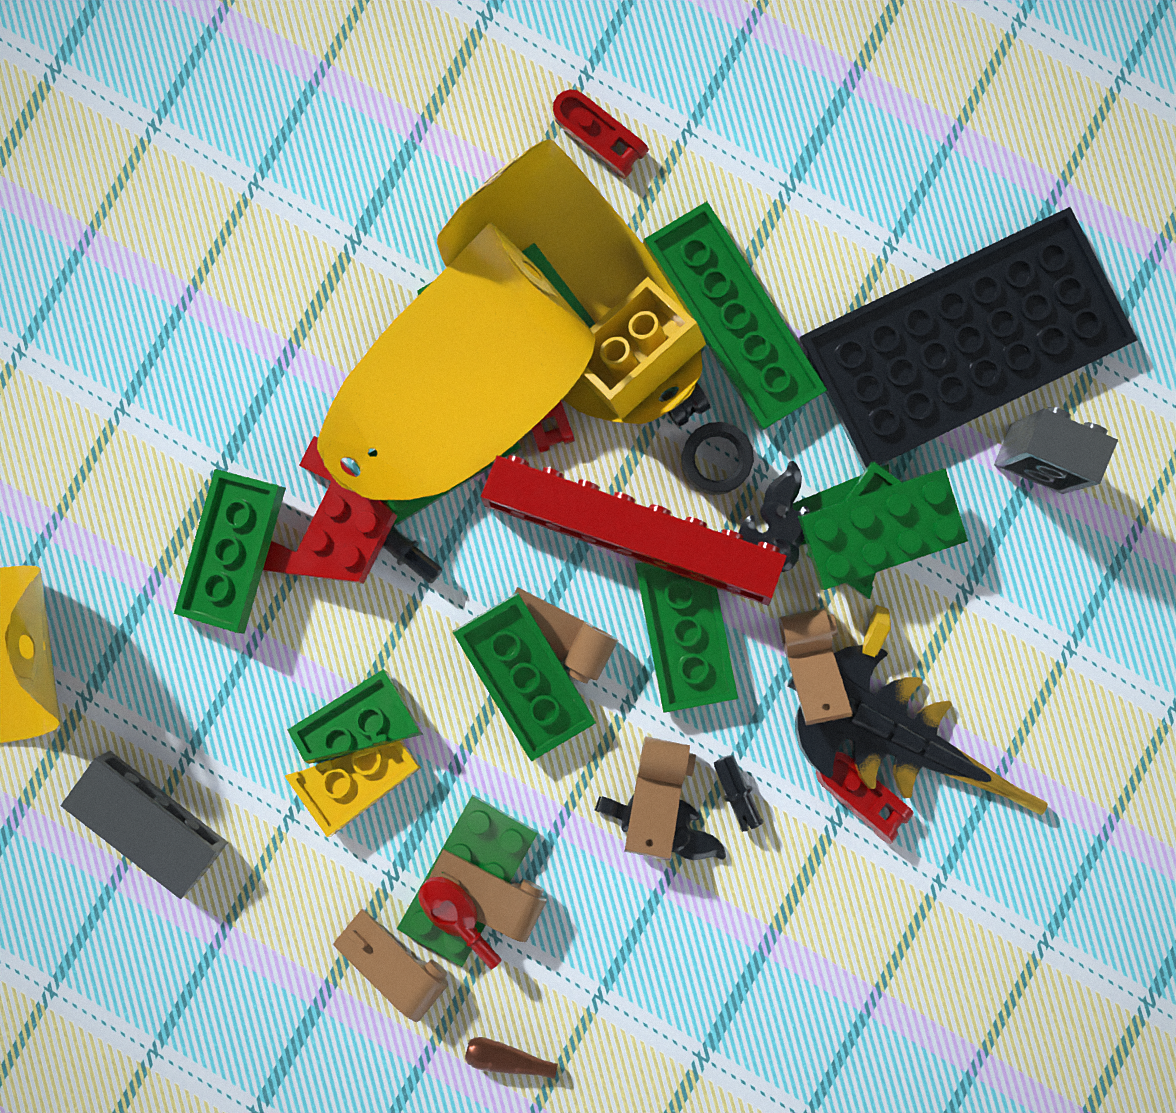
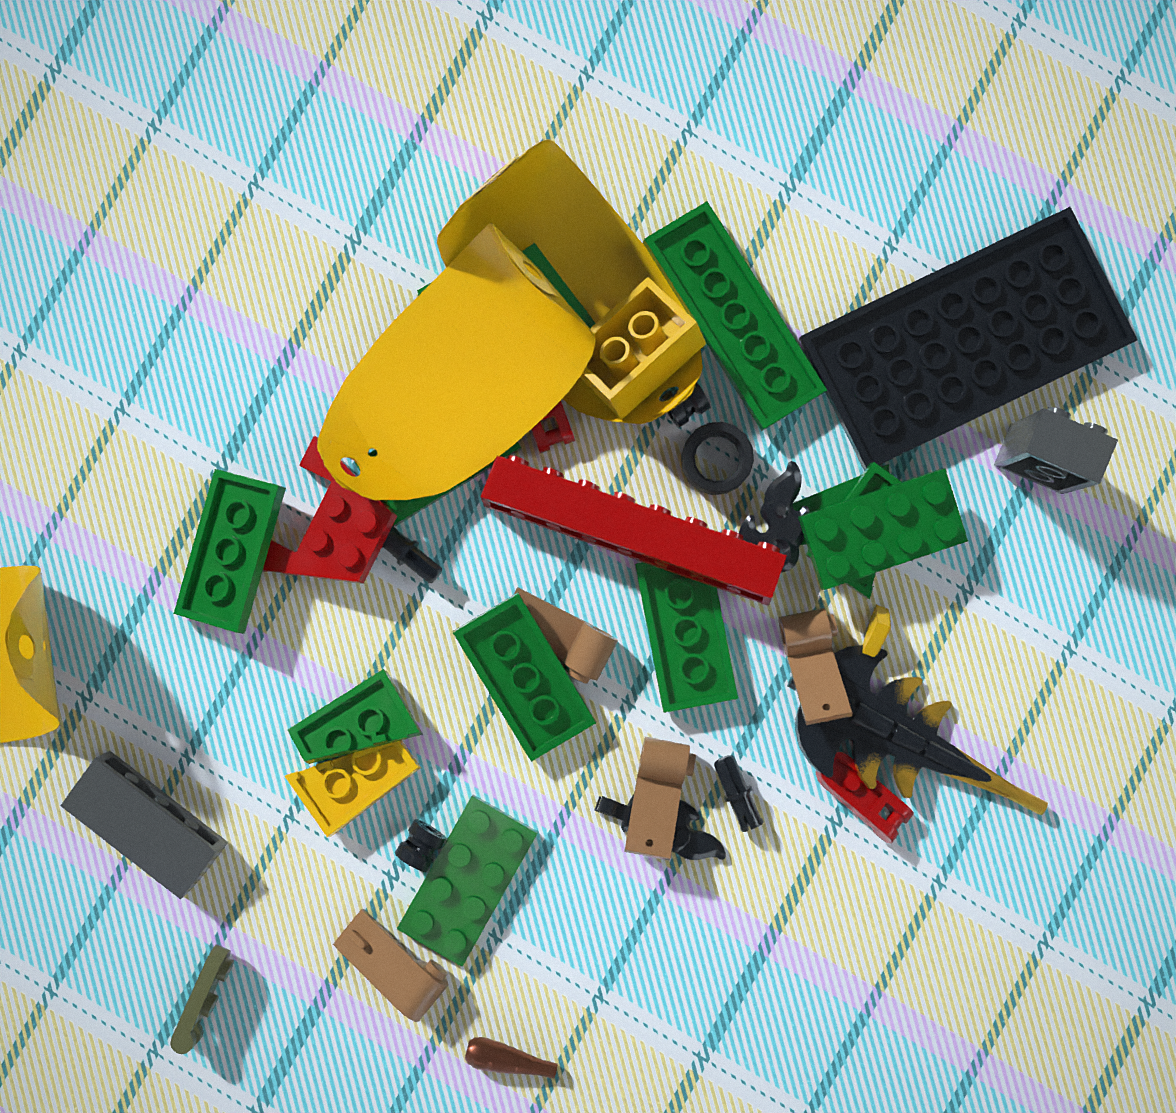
red piece [418,877,502,970] -> none
medium nougat door [429,849,547,943] -> none
red plate [553,89,649,179] -> none
none -> olive plate [170,944,234,1055]
none -> black wheel [394,819,447,872]

